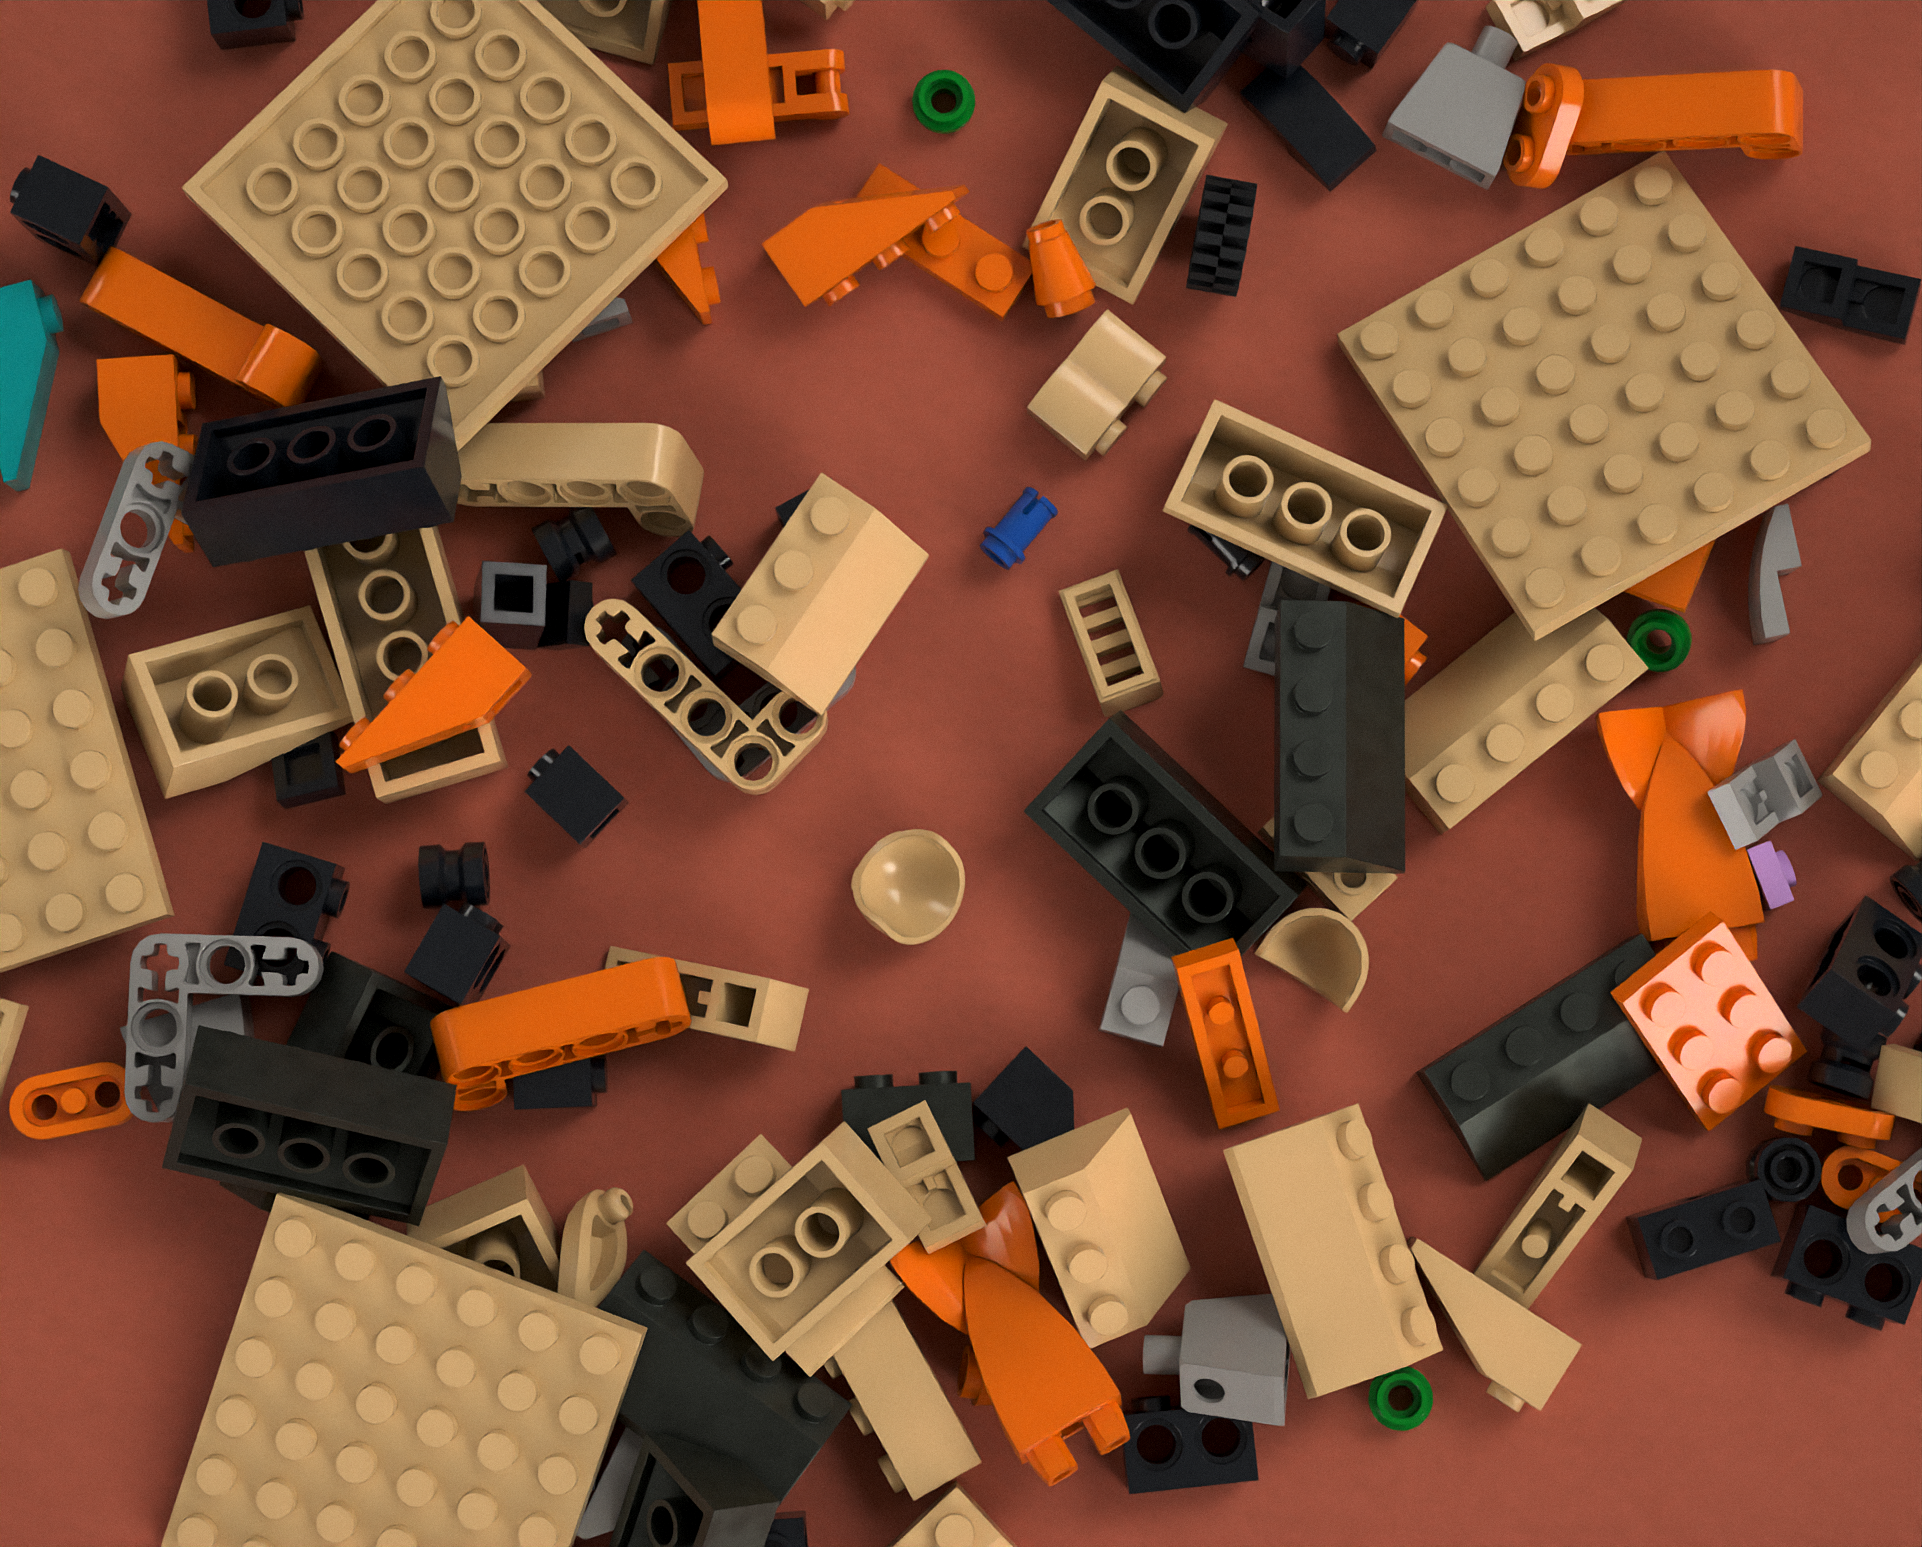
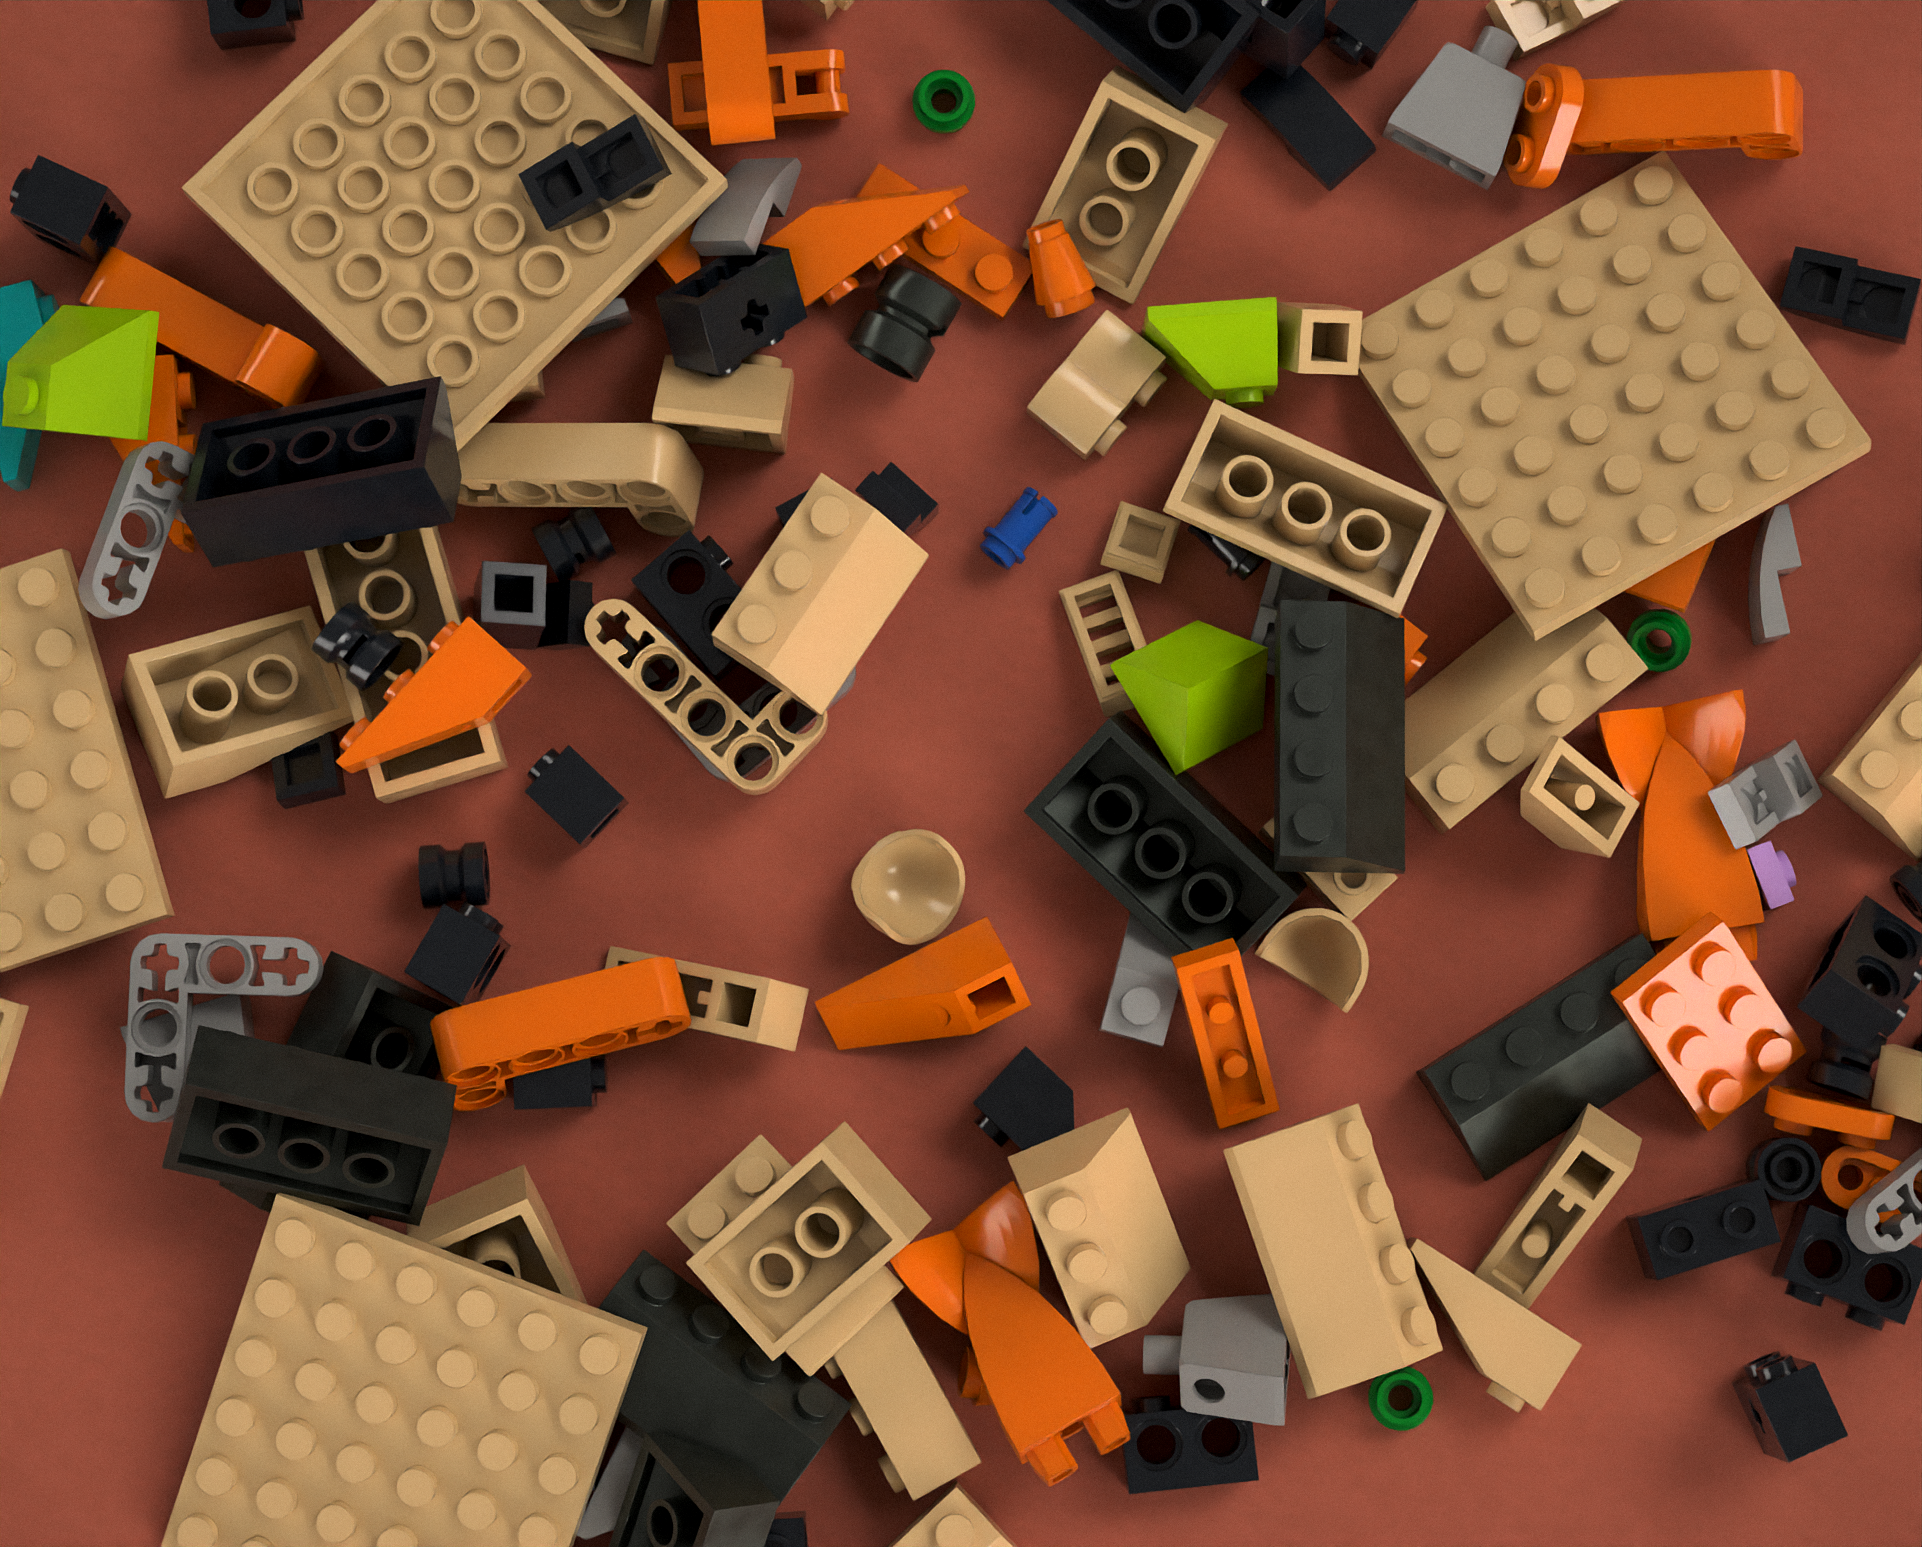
orange plate [9,1062,142,1140] -> none
black brick [224,842,350,986] -> none
tan arm [557,1187,633,1307] -> none
pearl dark grey brick [841,1071,975,1163] -> none
tan slope [867,1100,987,1254] -> none
black tyre [1186,175,1257,297] -> none
none -> lime slope [2,305,159,441]
none -> black wheel [311,601,404,692]
none -> black slope [518,114,672,232]
none -> tan slope [652,354,794,454]
none -> black brick [655,244,807,376]
none -> light grey slope [689,157,802,256]
none -> orange slope [814,916,1031,1050]
none -> pearl dark grey wheel [847,264,962,382]
none -> black slope [855,462,939,536]
none -> tan tile [1100,501,1181,584]
none -> lime slope [1110,620,1268,775]
none -> lime slope [1142,297,1278,408]
none -> tan brick [1277,302,1363,375]
none -> tan slope [1520,735,1640,858]
none -> black brick [1732,1351,1848,1463]

